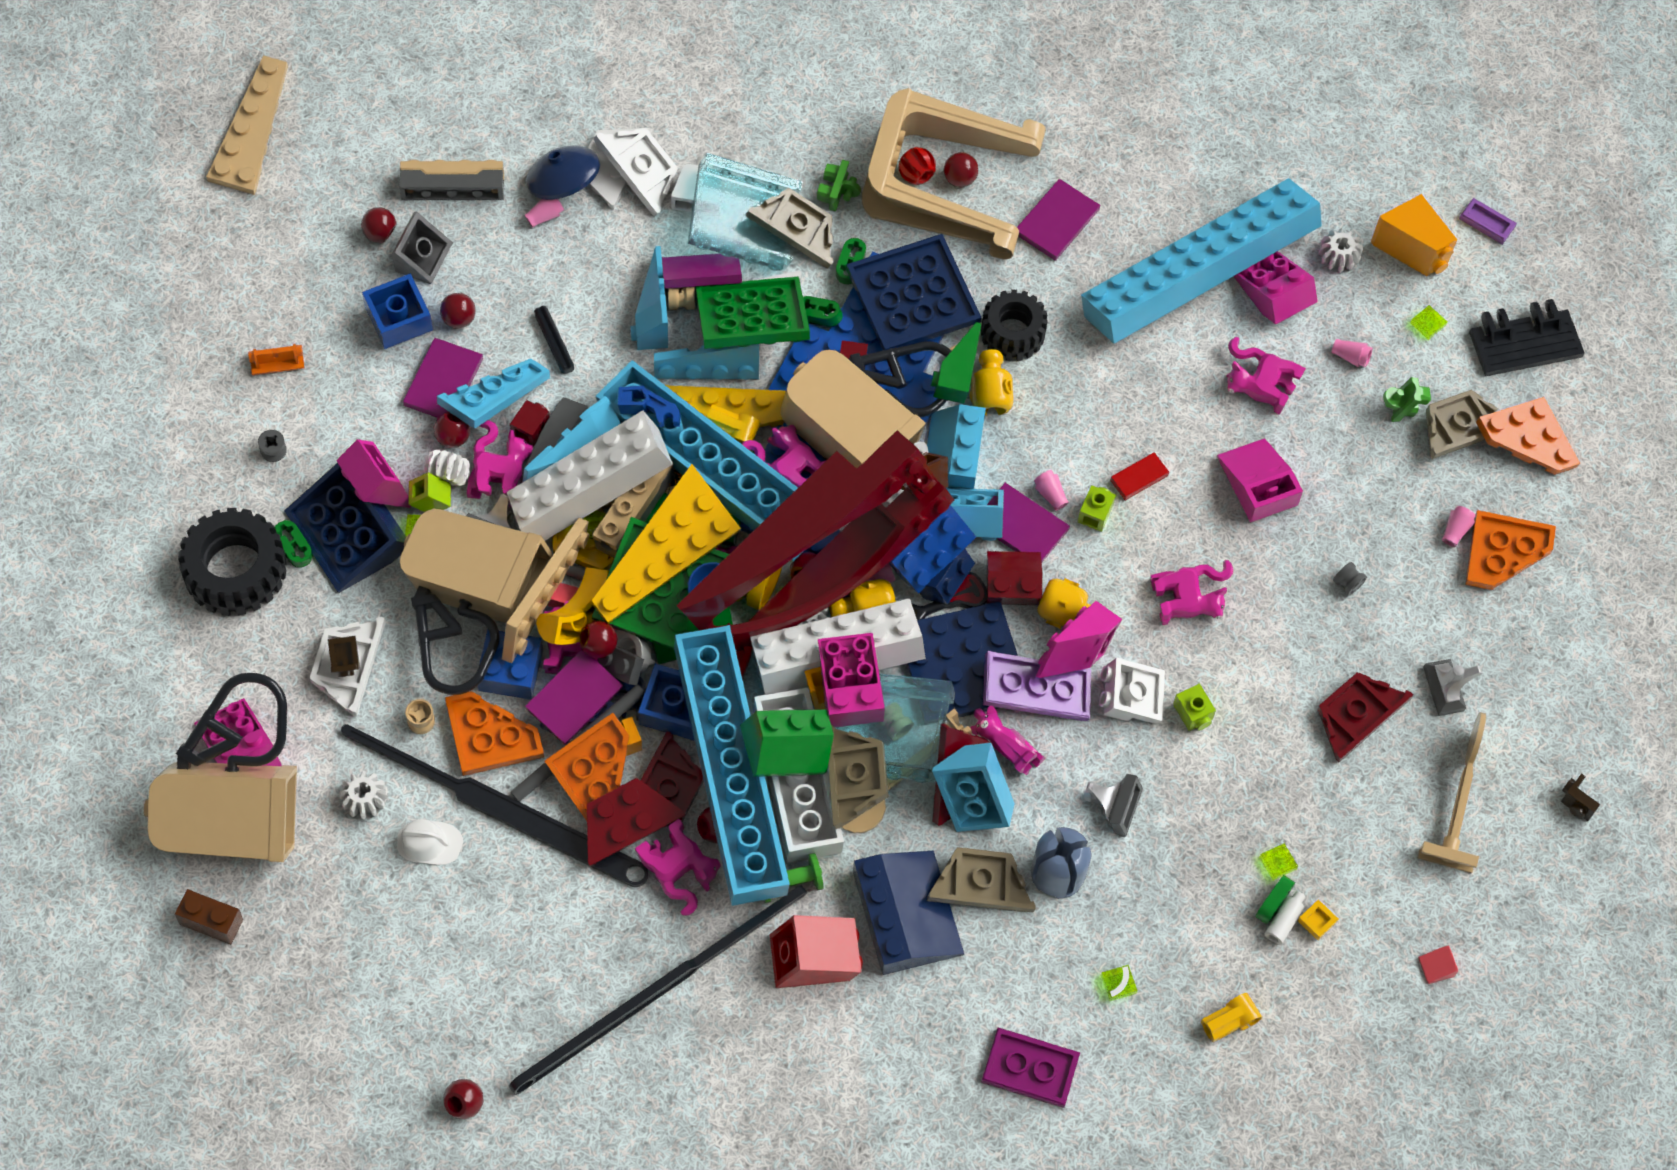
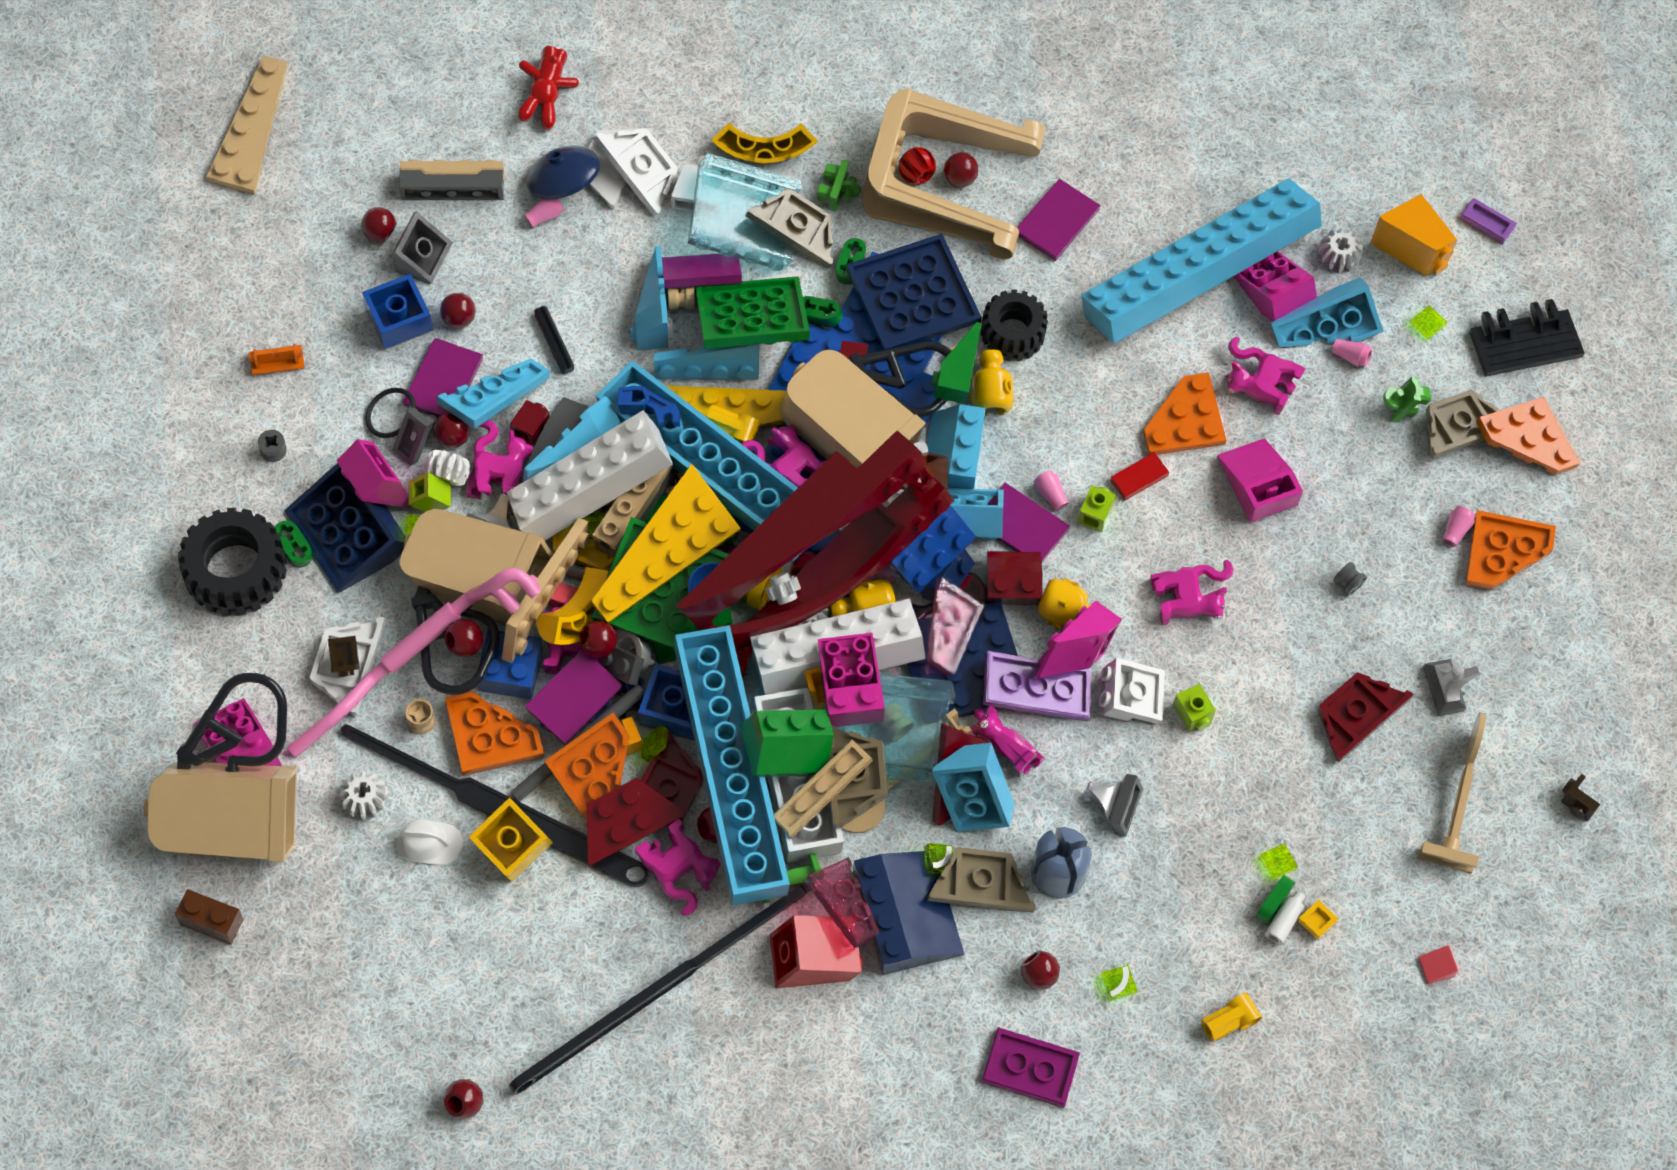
none -> bright pink piece [288,568,542,757]
none -> black tyre [365,387,416,438]
none -> dark grey piece [392,406,437,466]
none -> dark red piece [445,619,483,657]
none -> yellow brick [469,797,553,882]
none -> red animal [518,46,579,130]
none -> clear neon green tile [641,725,668,763]
none -> yellow brick [711,122,818,163]
none -> white gear [765,572,801,605]
none -> tan tile [774,740,872,839]
none -> clear pink wing [804,857,879,948]
none -> clear neon green tile [924,843,953,874]
none -> clear pink wing [927,577,984,676]
none -> dark red piece [1021,950,1060,990]
none -> orange plate [1143,372,1227,455]
none -> medium azure wedge [1271,277,1384,347]

